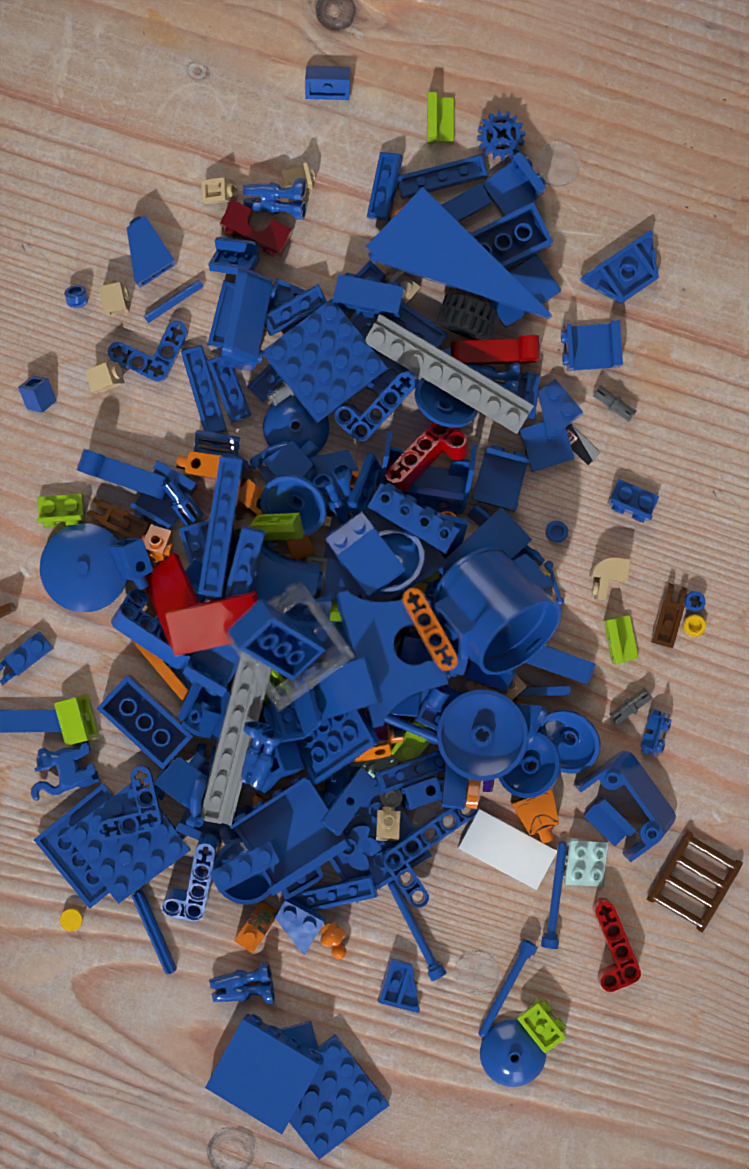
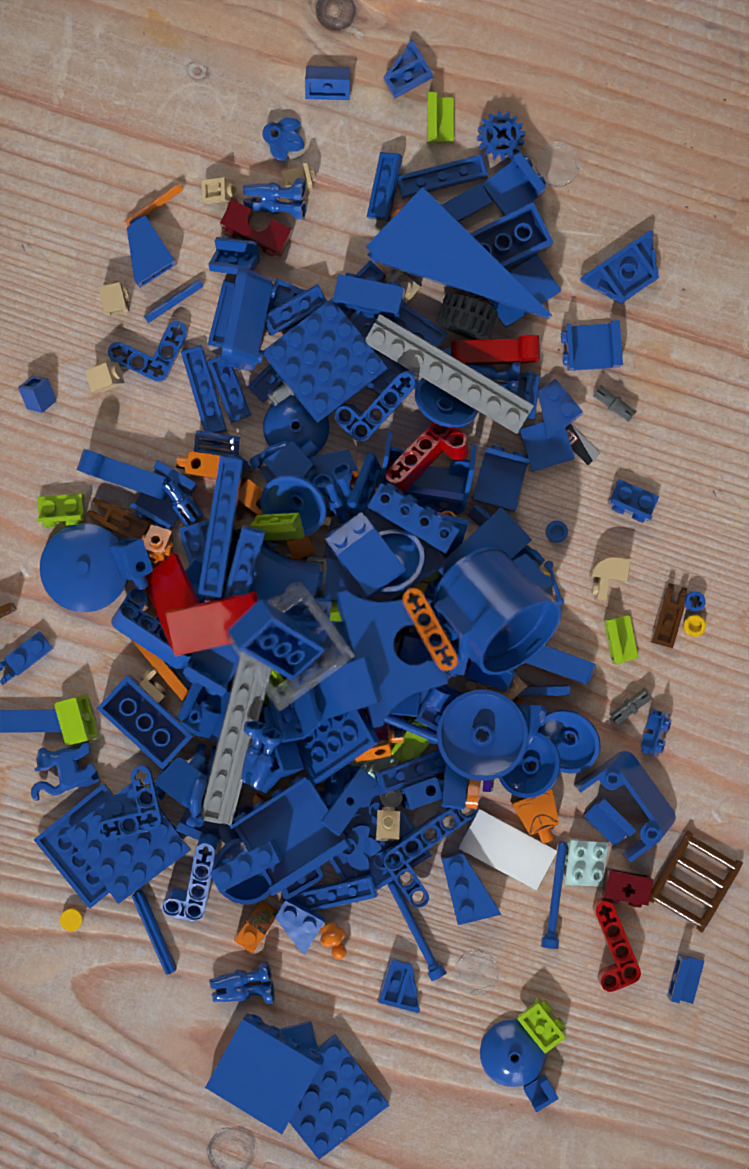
blue tile [64,285,88,308] -> none
blue piece [478,939,538,1037] -> none
none -> orange bar [124,183,183,226]
none -> tan bracket [139,668,167,703]
none -> blue plate [262,117,305,161]
none -> blue wing [383,40,433,99]
none -> blue wedge [441,851,502,925]
none -> blue panel [523,1074,559,1112]
none -> dark red brick [601,868,653,908]
none -> blue panel [667,953,705,1004]

